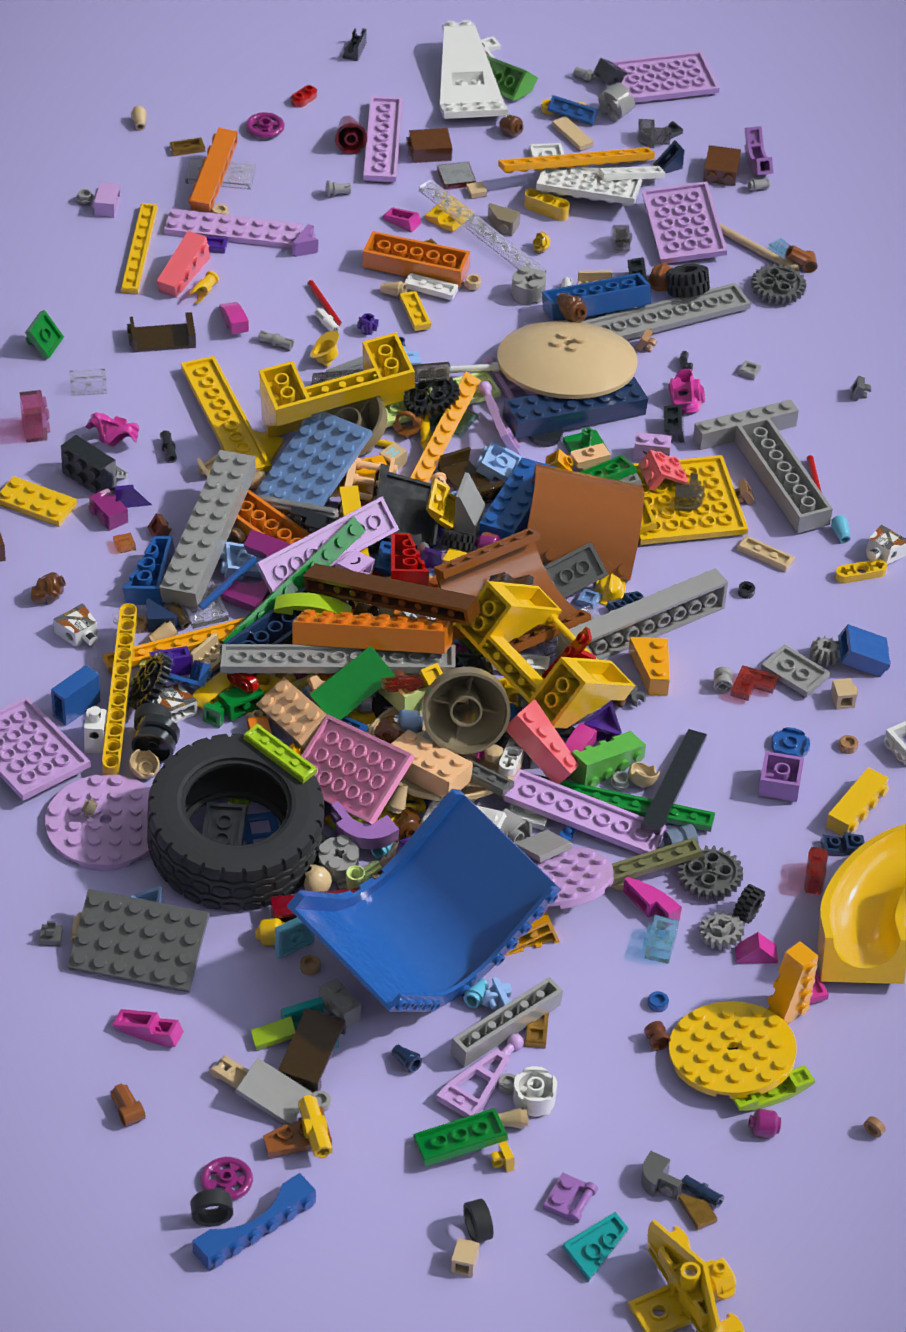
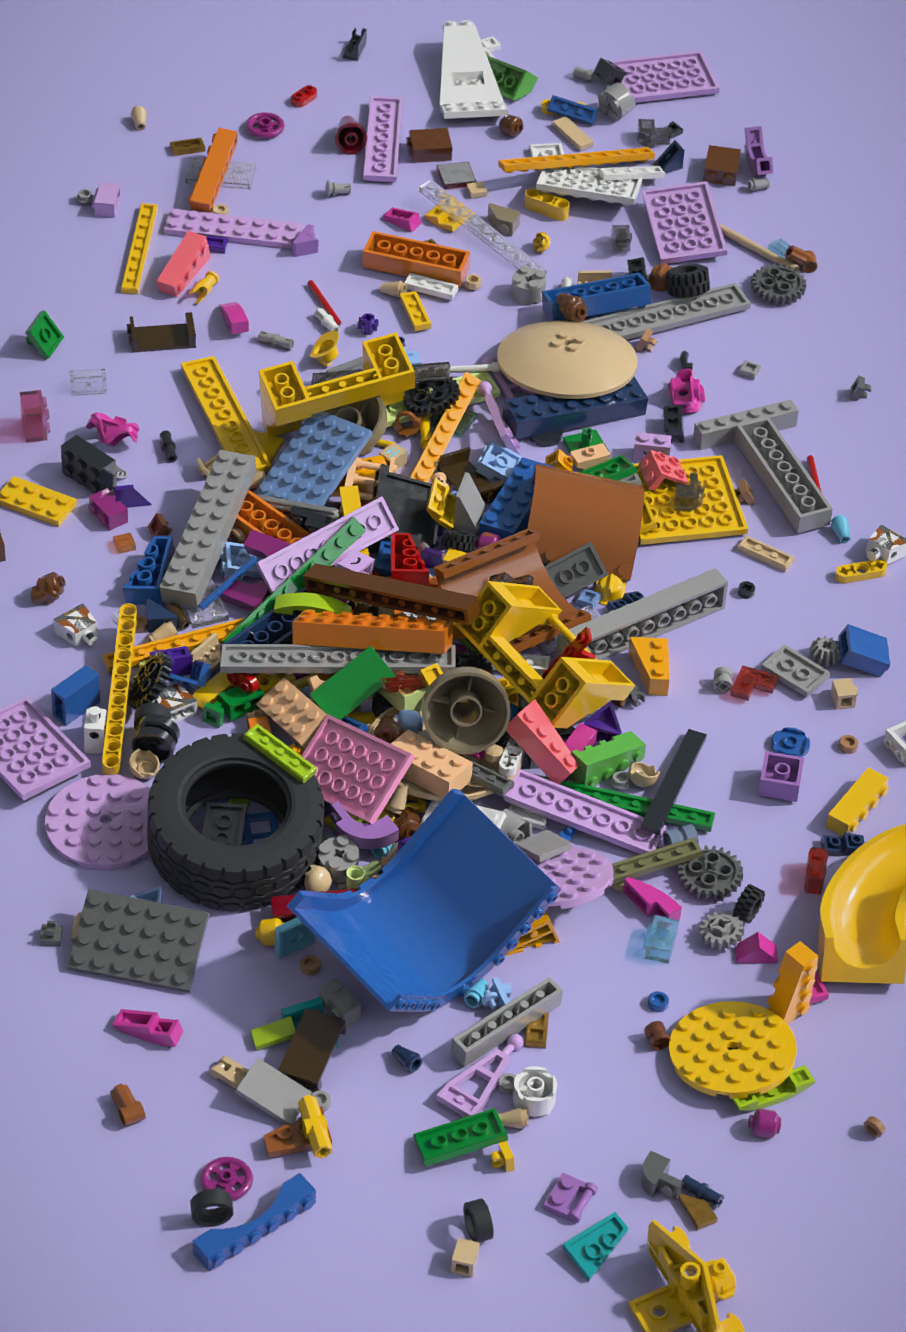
dark tan plate [81,798,98,818] -> none

